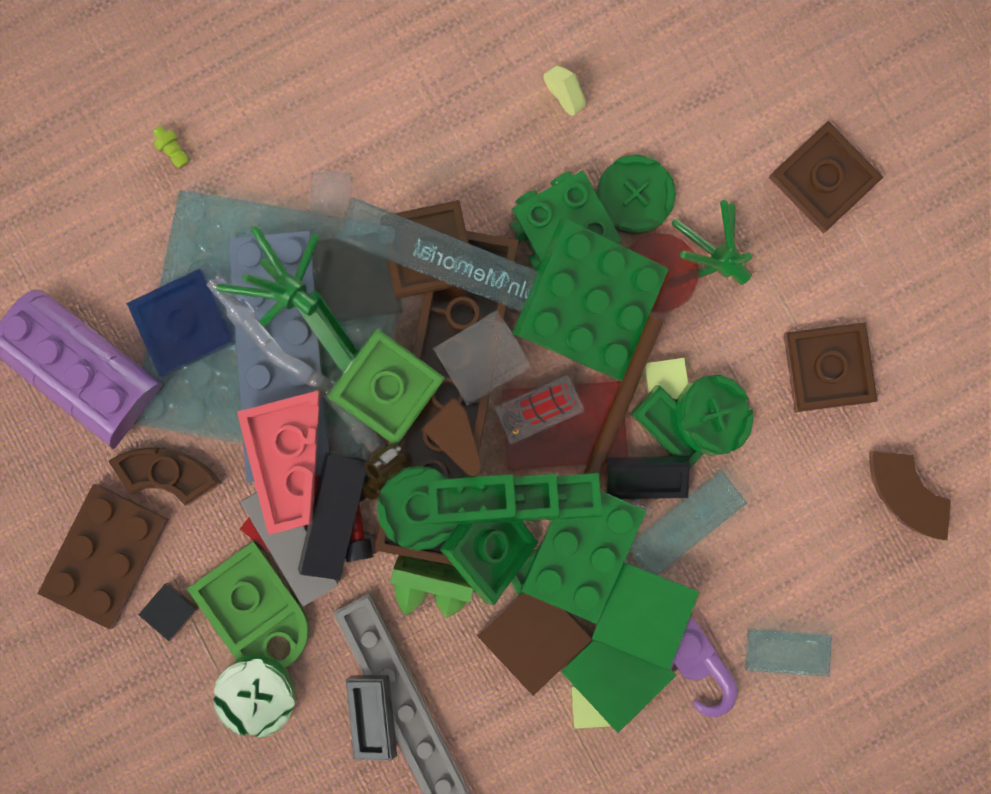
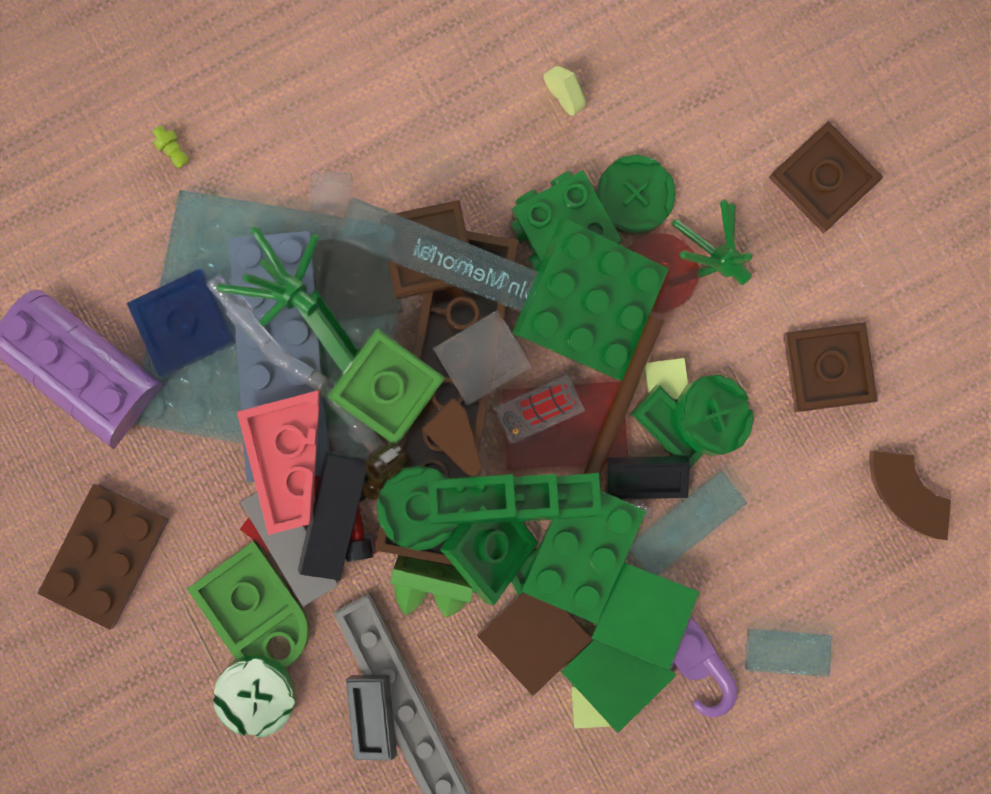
reddish brown tile [108,447,222,506] -> none
black tile [138,583,198,641] -> none

